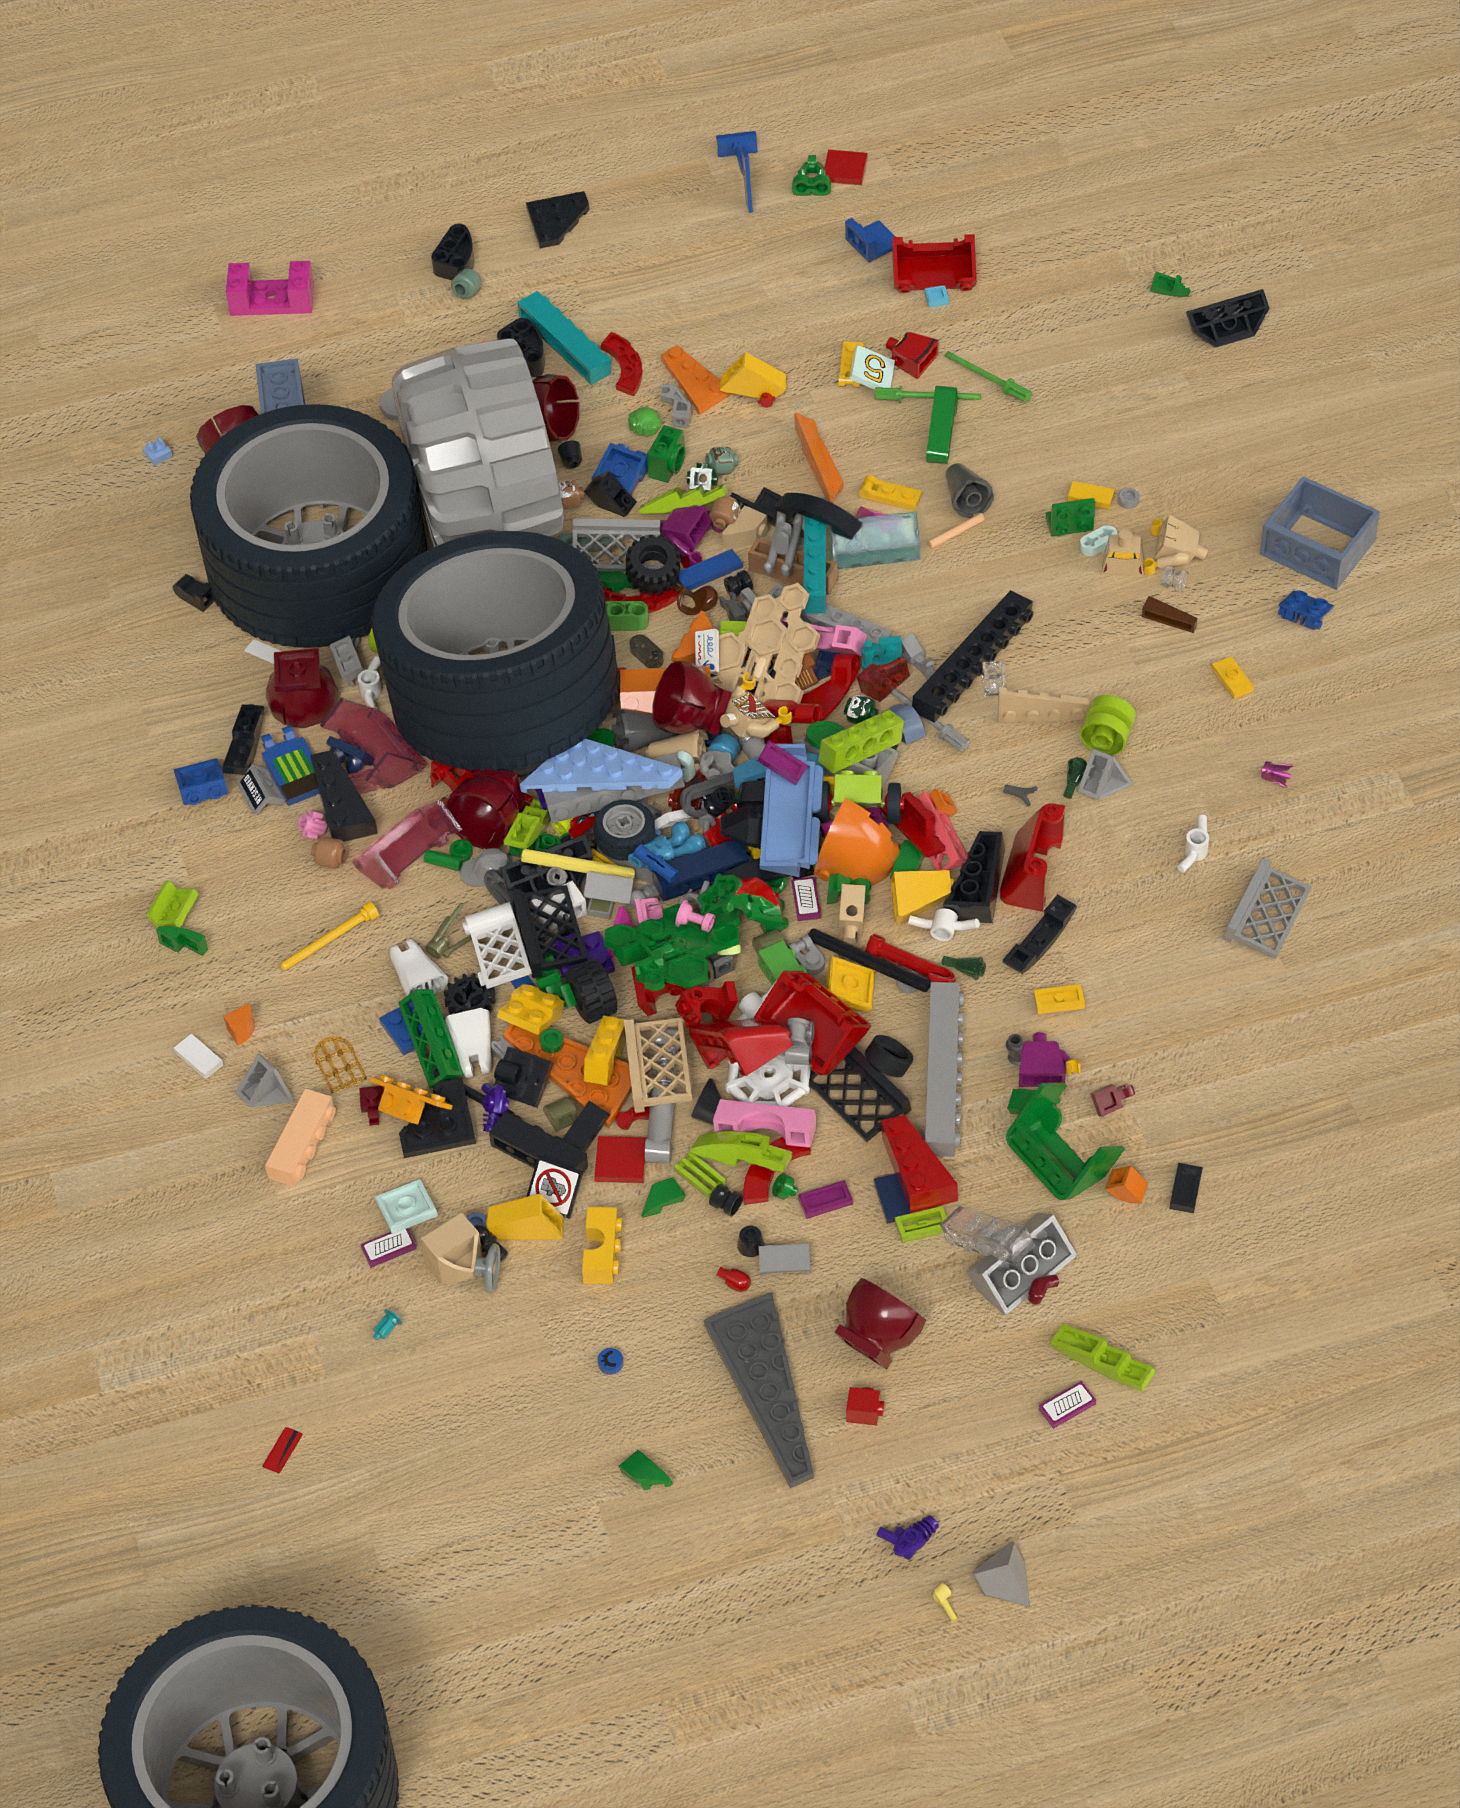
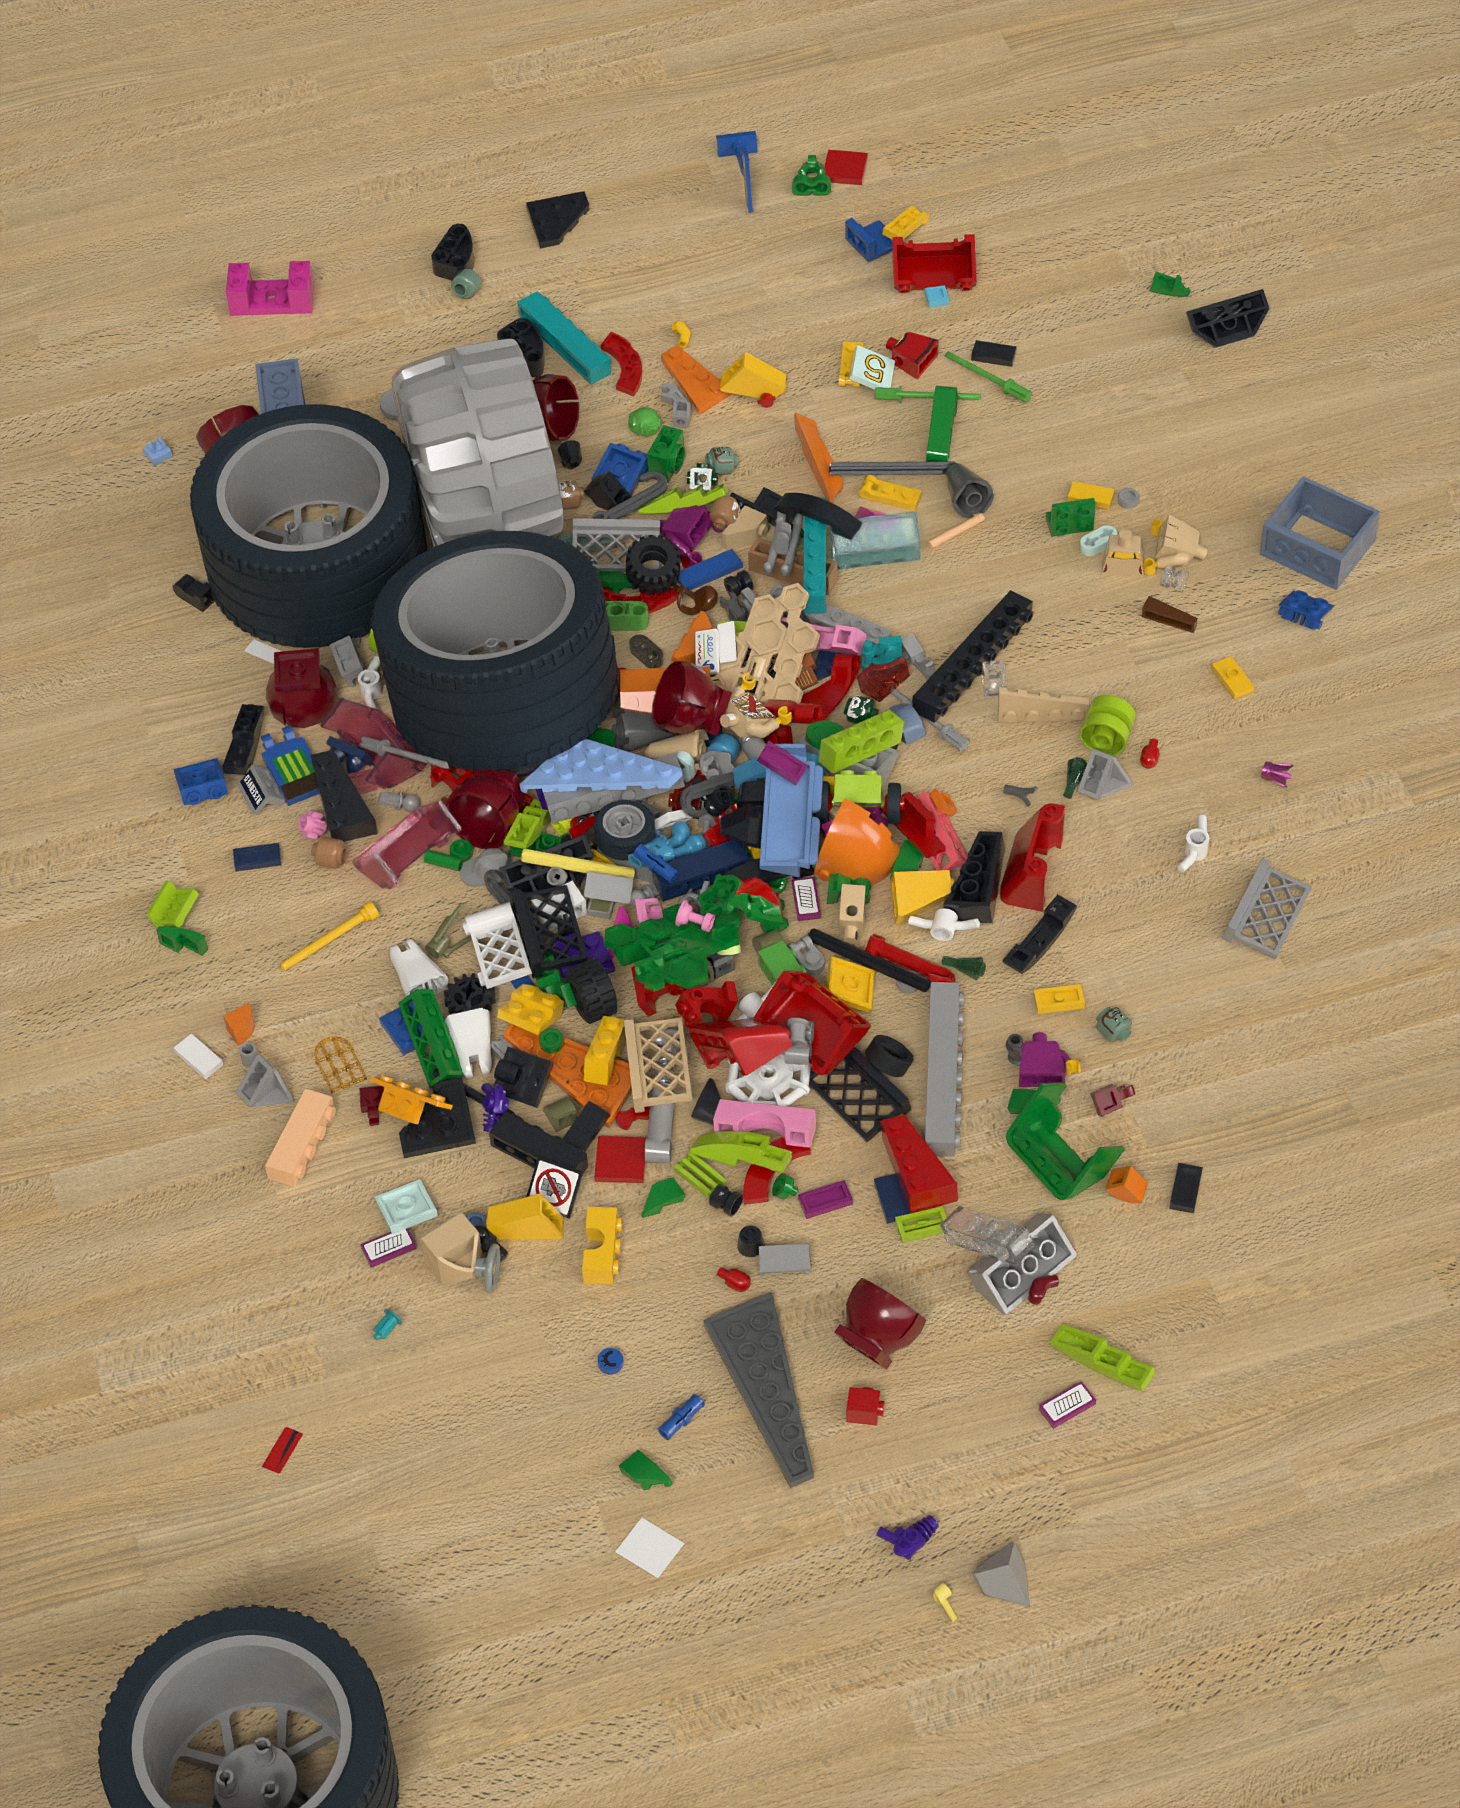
none -> dark blue tile [233,843,281,872]
none -> light grey hinge [239,1042,257,1068]
none -> light grey piece [360,736,449,769]
none -> light grey axle [378,792,420,812]
none -> dark grey piece [593,472,668,519]
none -> white sticker [615,1518,685,1578]
none -> blue pin [657,1394,705,1440]
none -> yellow arm [671,320,691,348]
none -> white sticker [717,621,737,663]
none -> axle [829,461,956,475]
none -> yellow plate [882,205,930,240]
none -> black tile [971,340,1017,367]
none -> sand green head [1096,1007,1132,1042]
none -> red cylinder [1140,738,1160,769]

